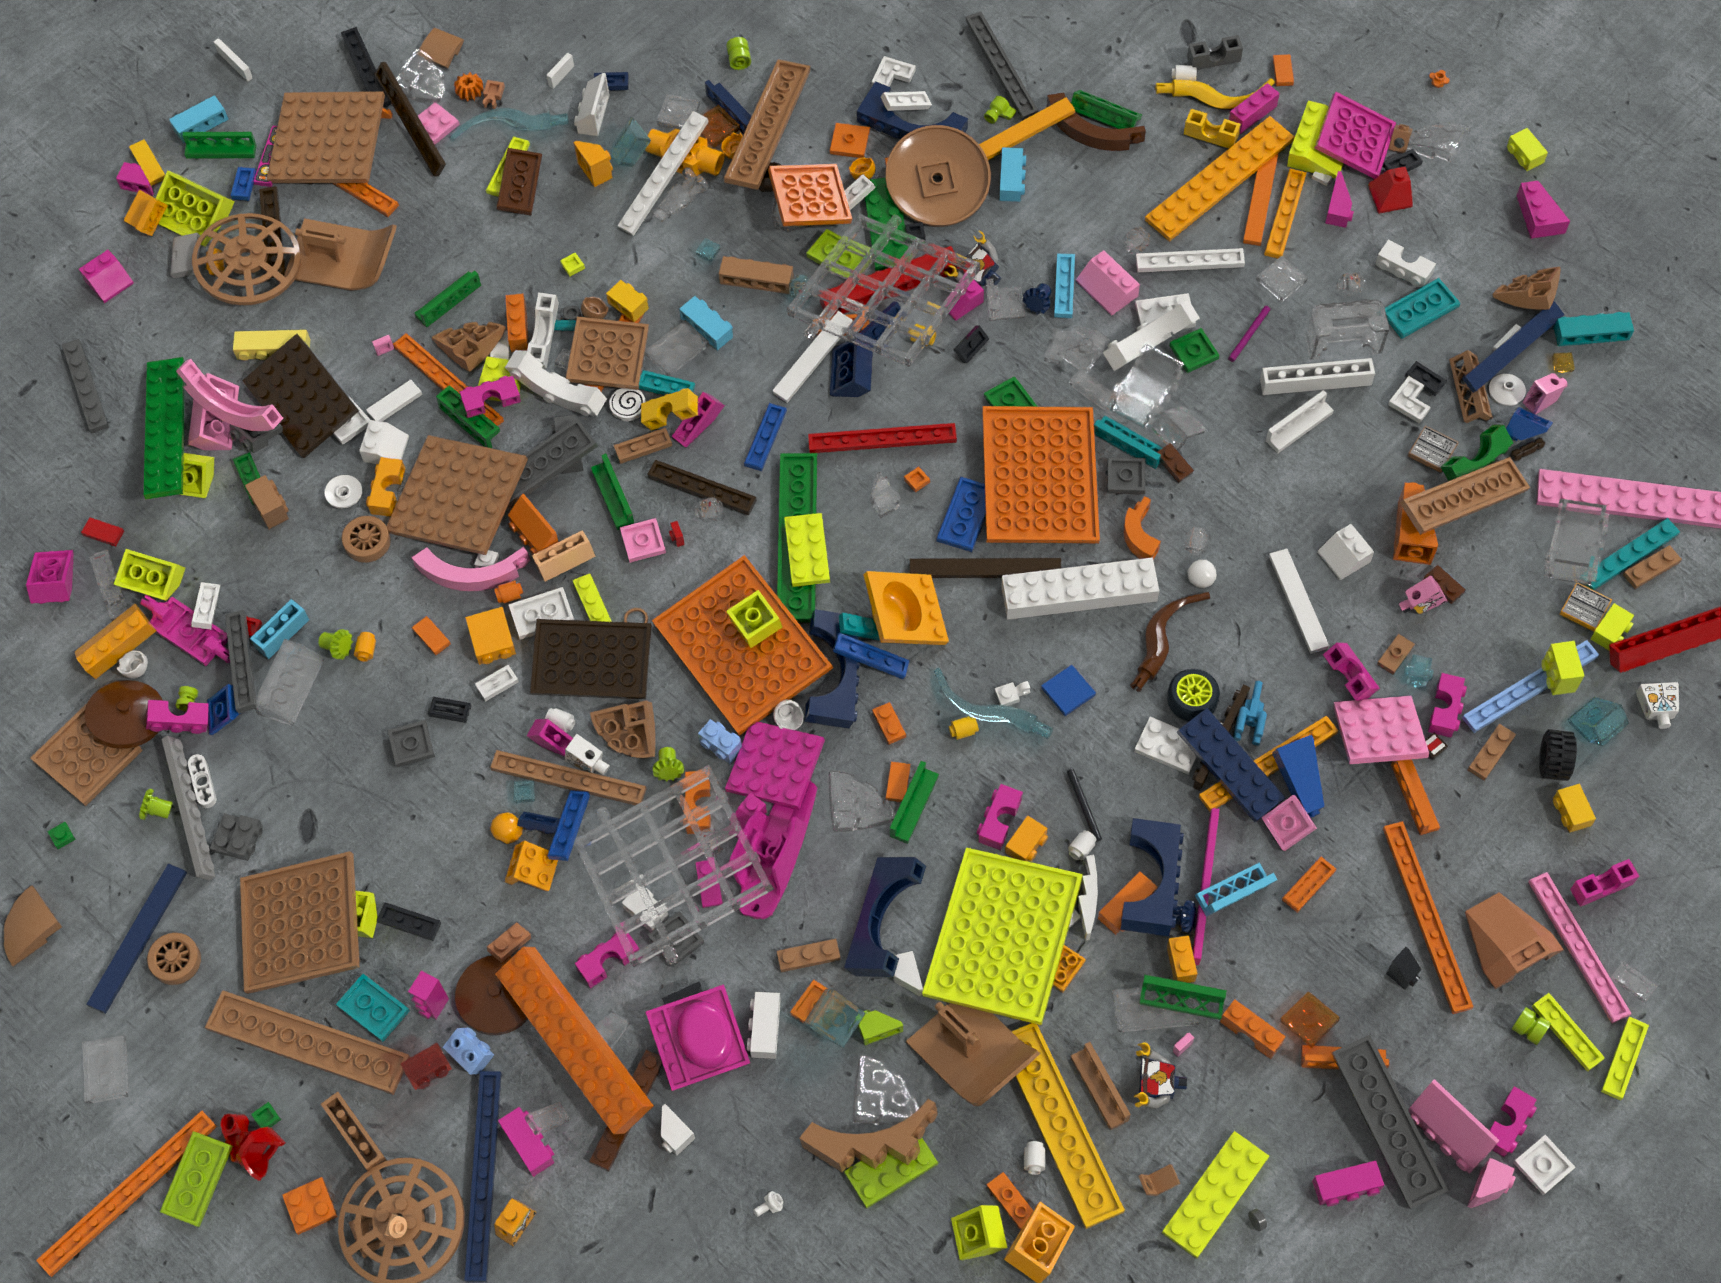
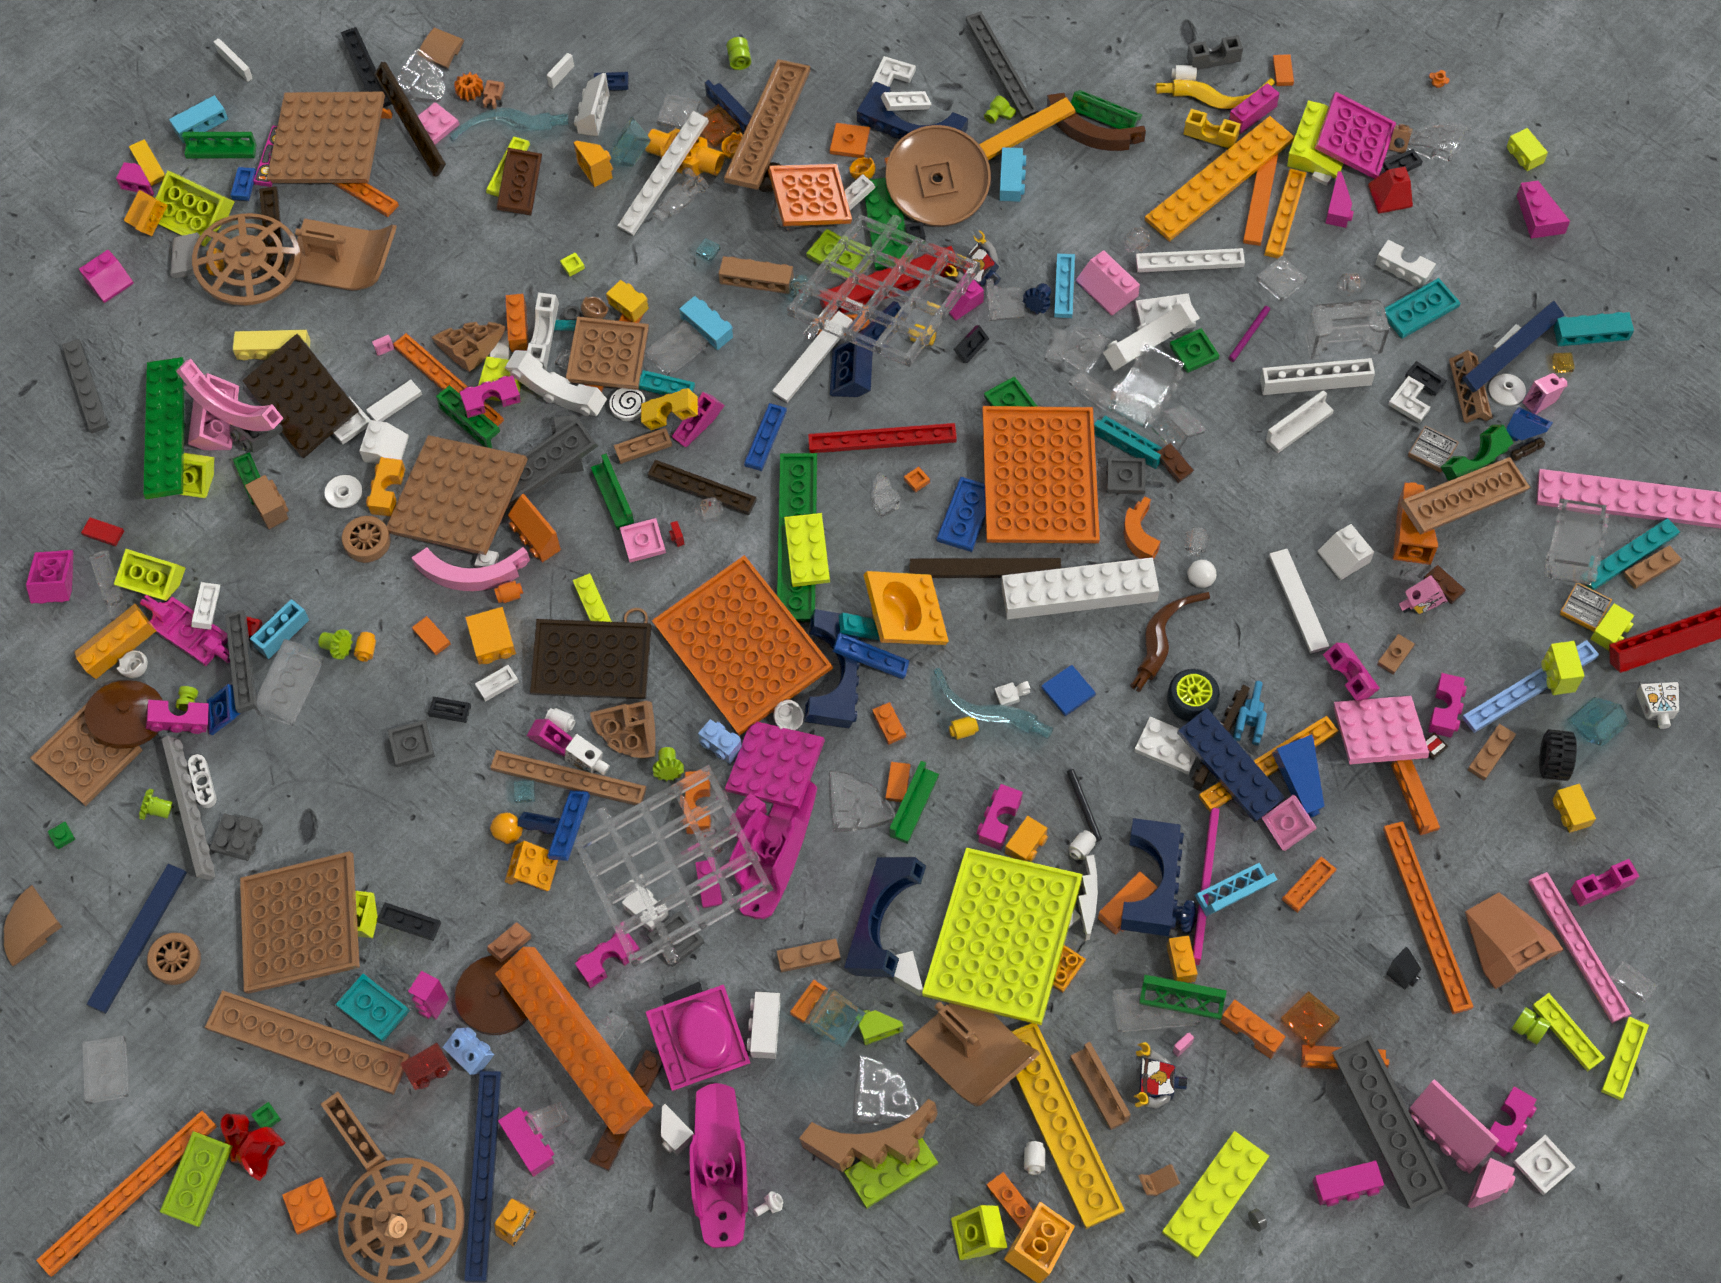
green fence [414,270,481,327] -> none
white plate [509,587,574,640] -> none
light nougat brick [532,530,596,582] -> none
neon yellow brick [727,590,782,648] -> none
clear light blue brick [1404,654,1434,687] -> none
medium nougat brick [1492,267,1561,310] -> none
none -> dark pink piece [690,1083,748,1248]

